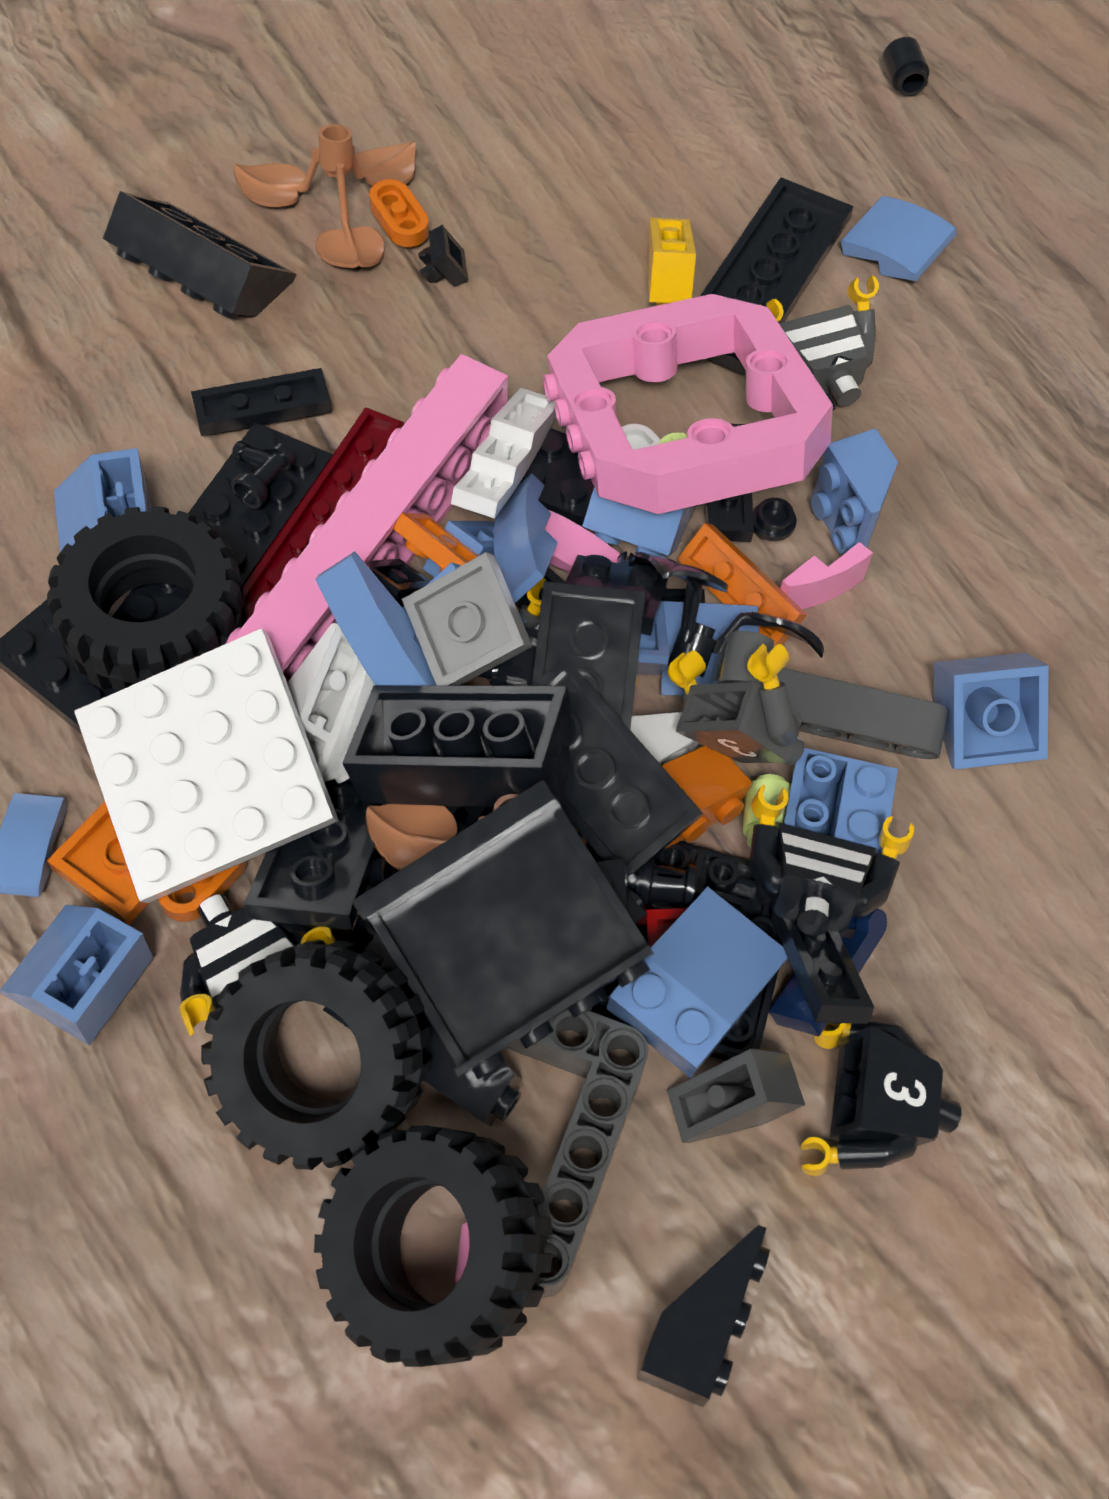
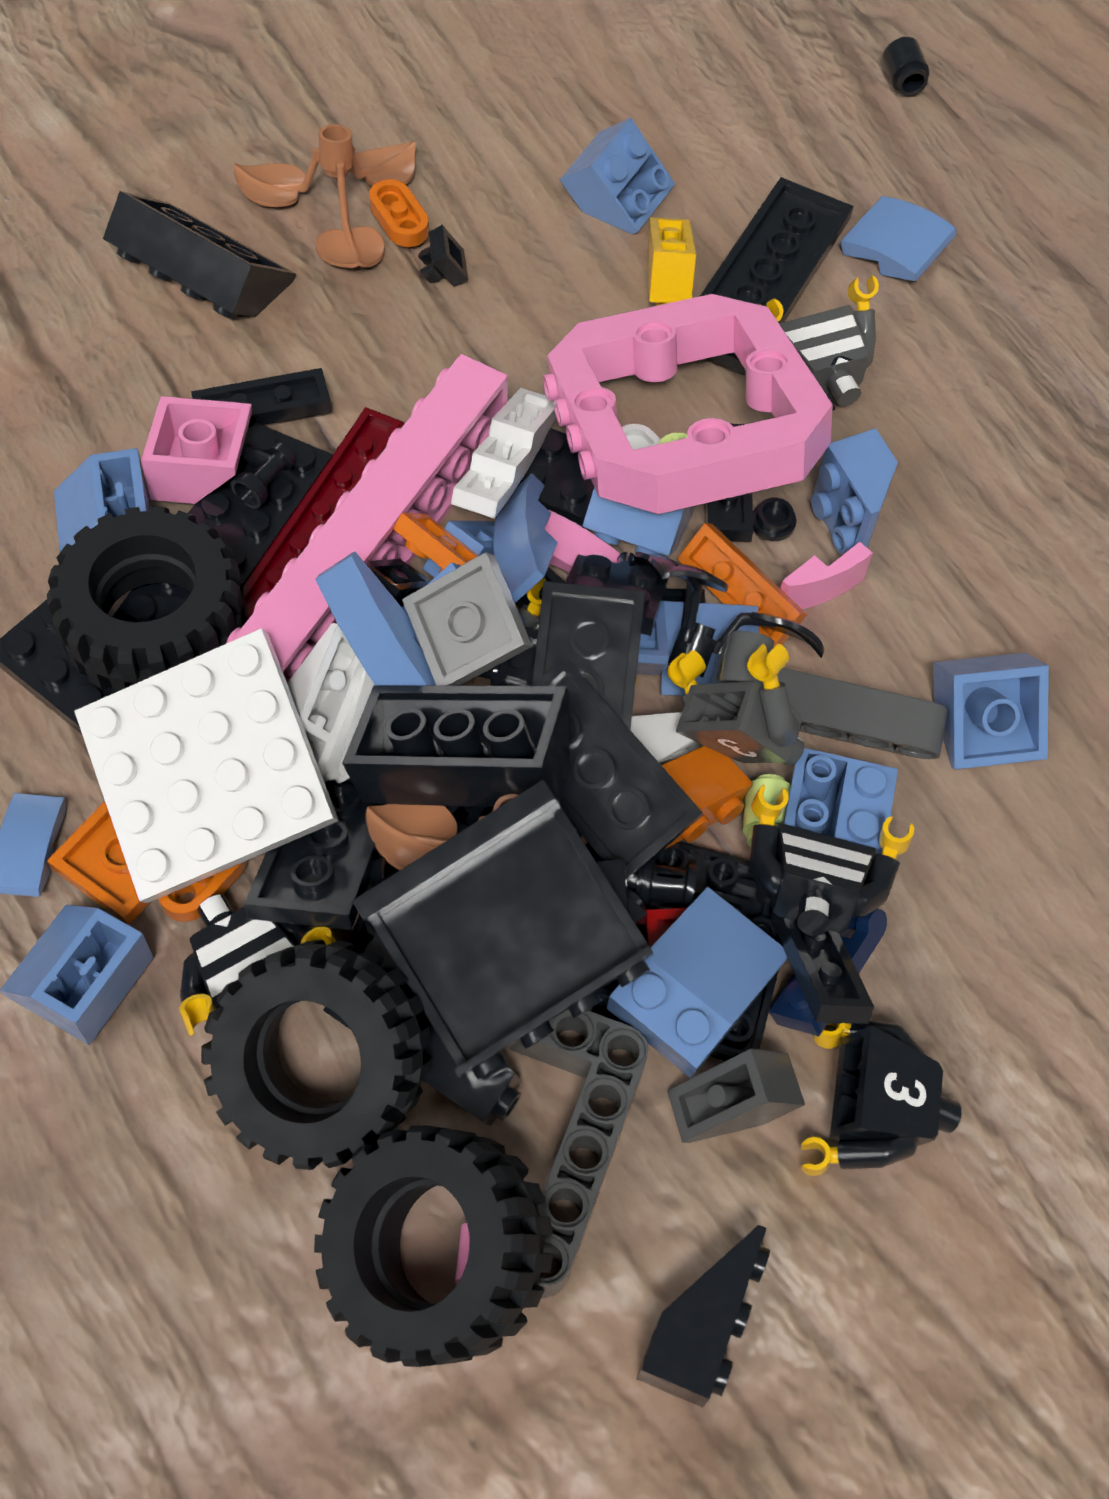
none -> bright pink slope [141,396,252,504]
none -> medium blue slope [559,118,675,234]

